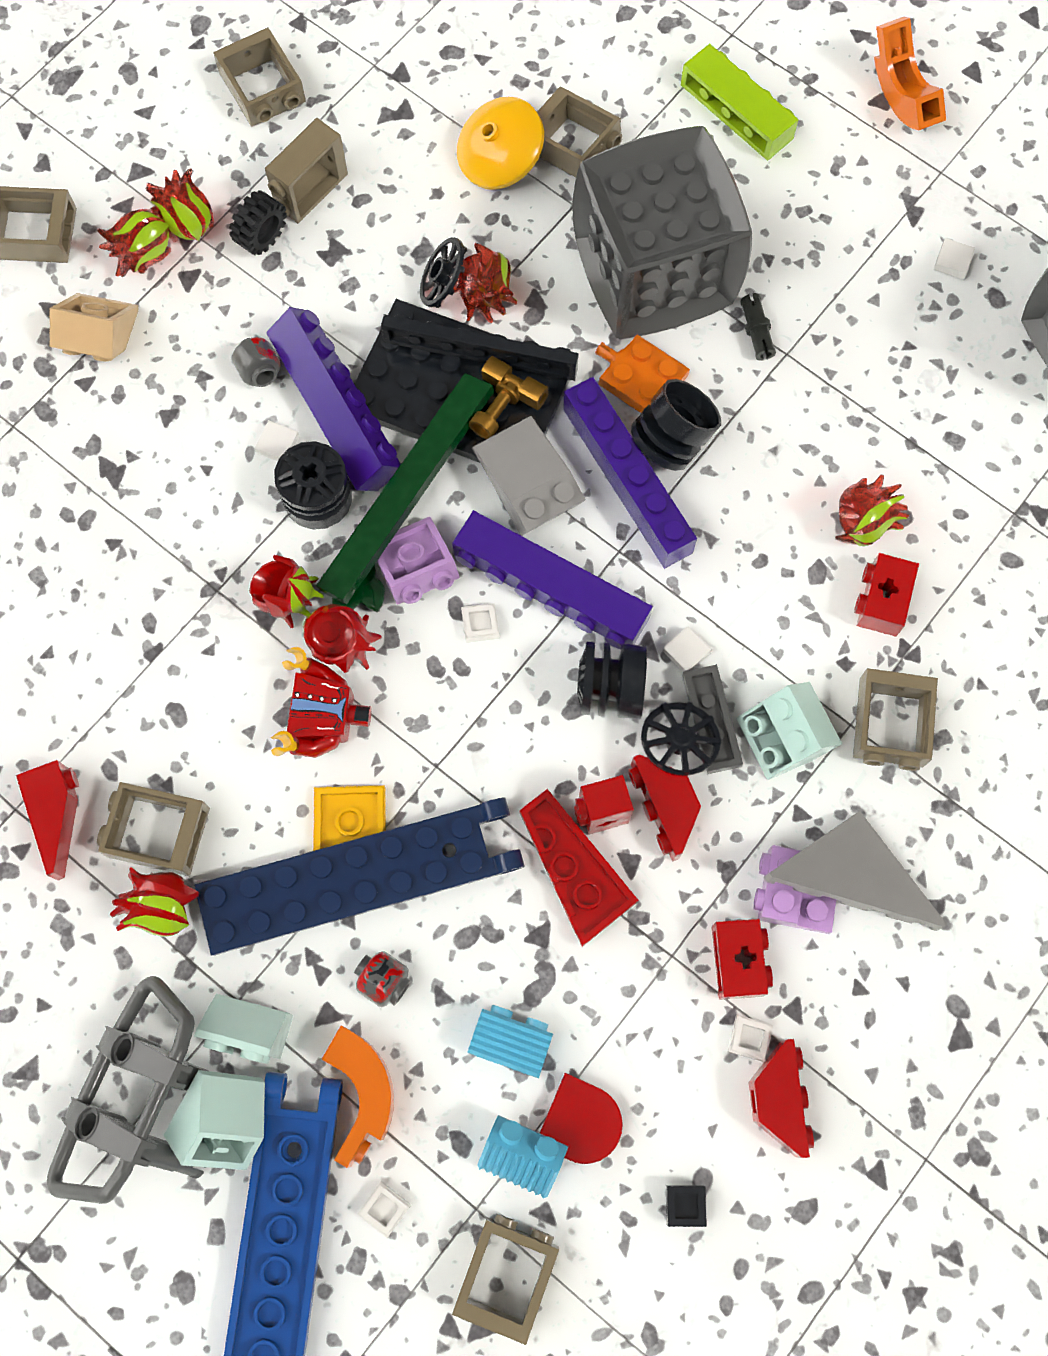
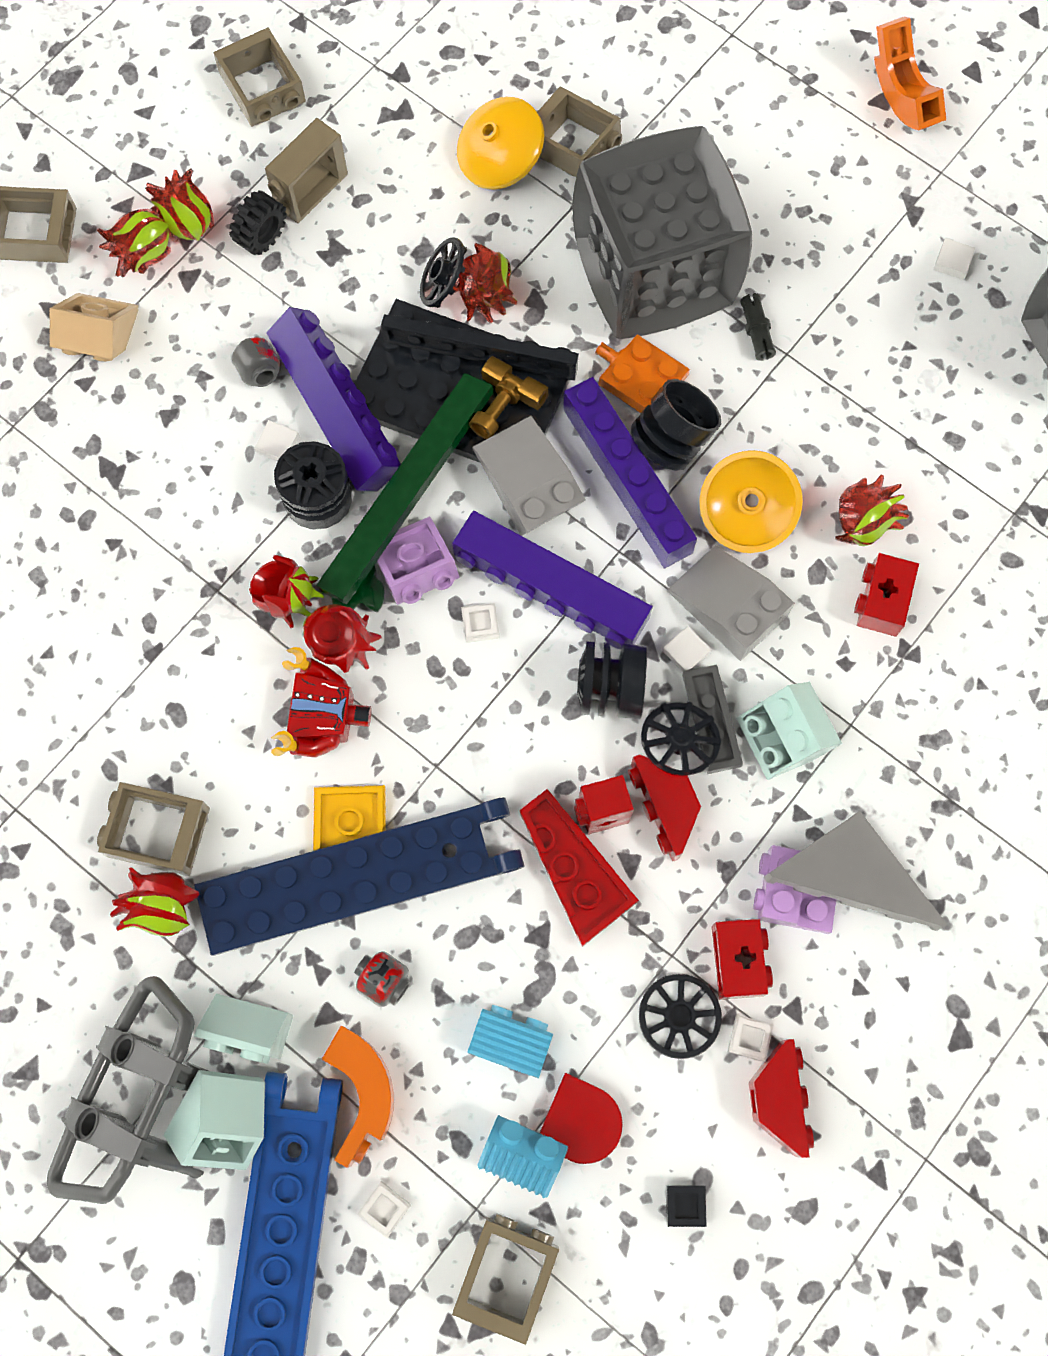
red slope [16,760,79,881] -> none
lime brick [680,43,799,161] -> none
dark tan window [853,668,938,771] -> none
none -> black wheel [639,974,722,1059]
none -> light grey slope [667,545,795,661]
none -> yellow dish [699,450,803,553]

